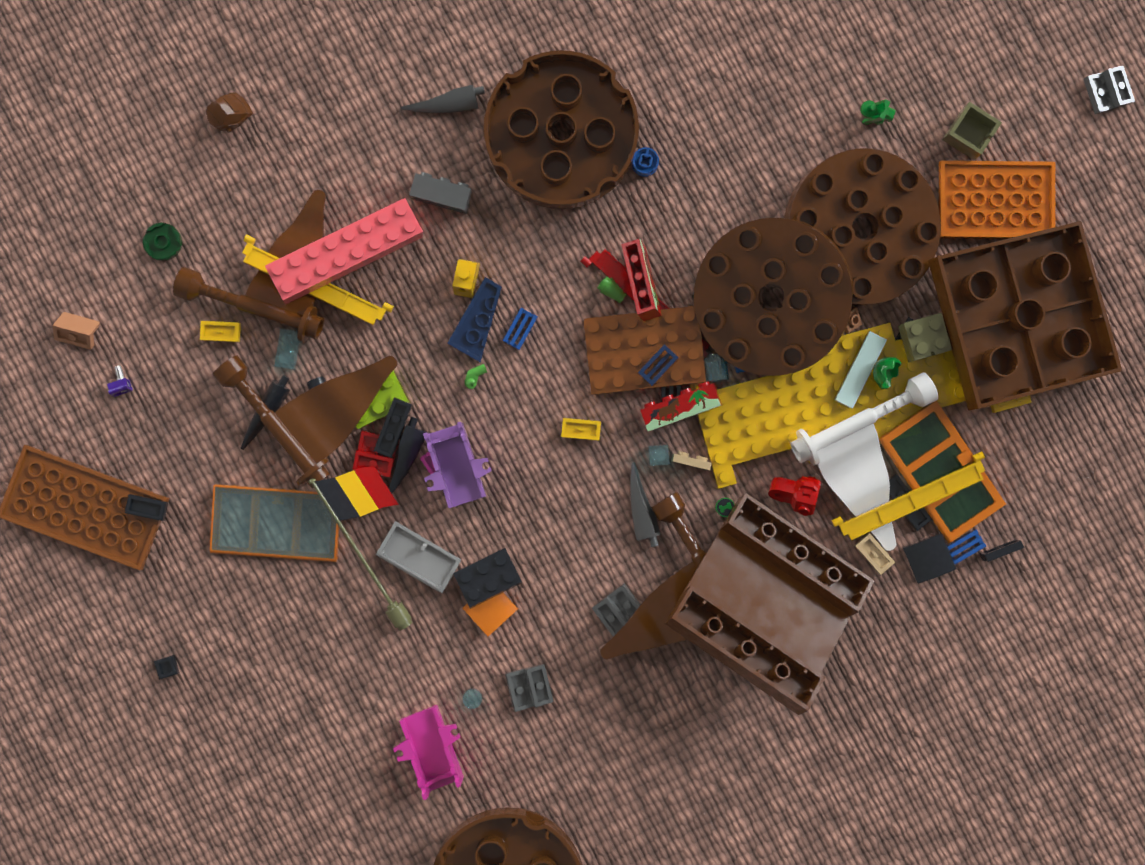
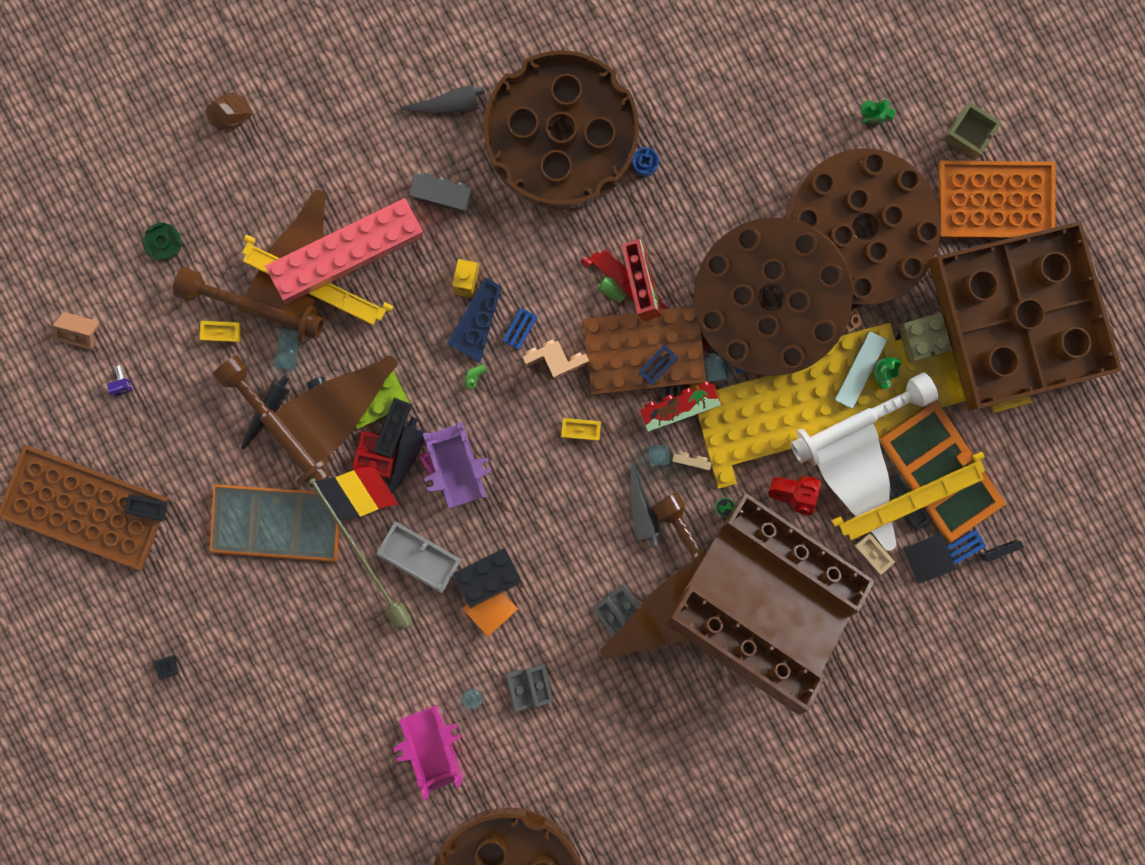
dark grey slope [1083,66,1135,114] -> none
none -> light nougat bracket [523,340,589,380]

